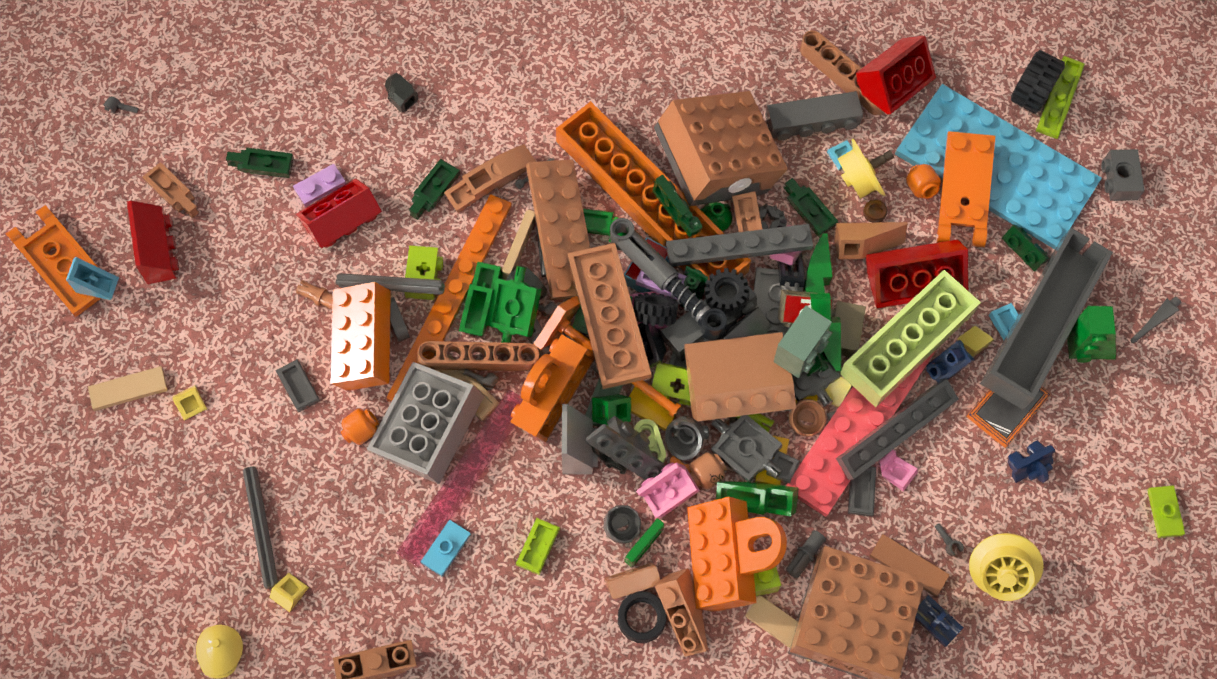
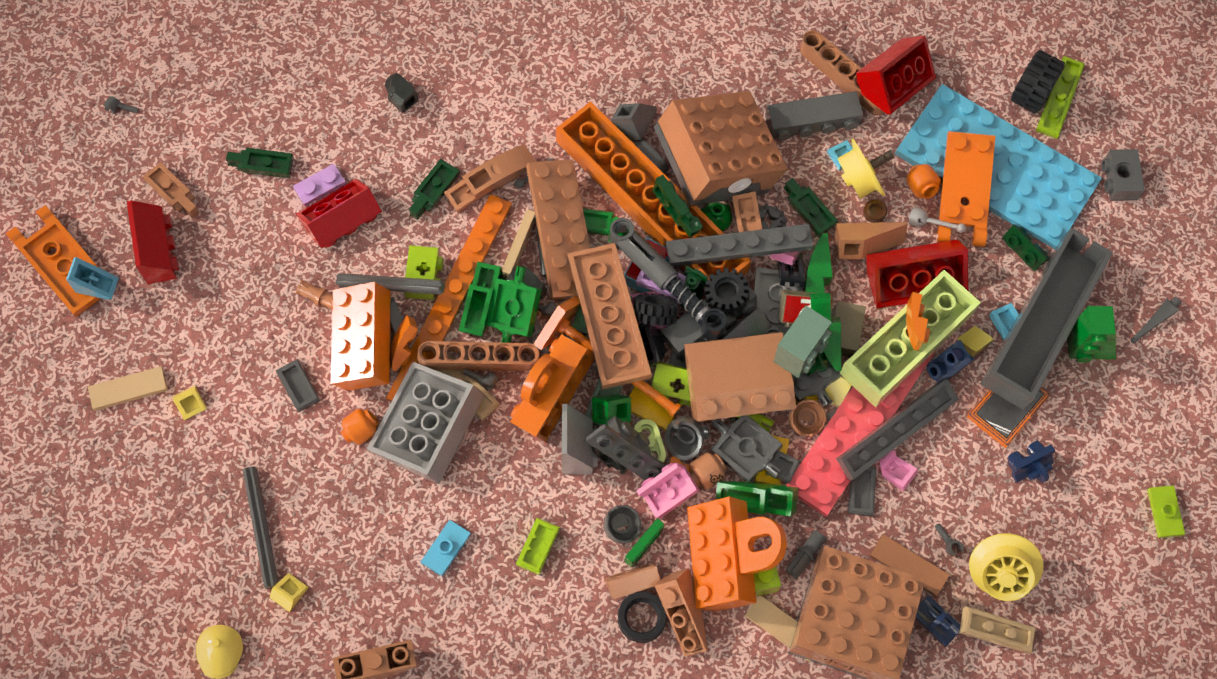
clear pink tile [396,389,523,568] -> none
none -> orange slope [390,315,418,372]
none -> dark grey slope [611,103,657,141]
none -> dark grey beam [633,139,669,173]
none -> orange slope [906,292,930,351]
none -> light grey hinge [909,207,966,233]
none -> tan tile [959,606,1035,654]

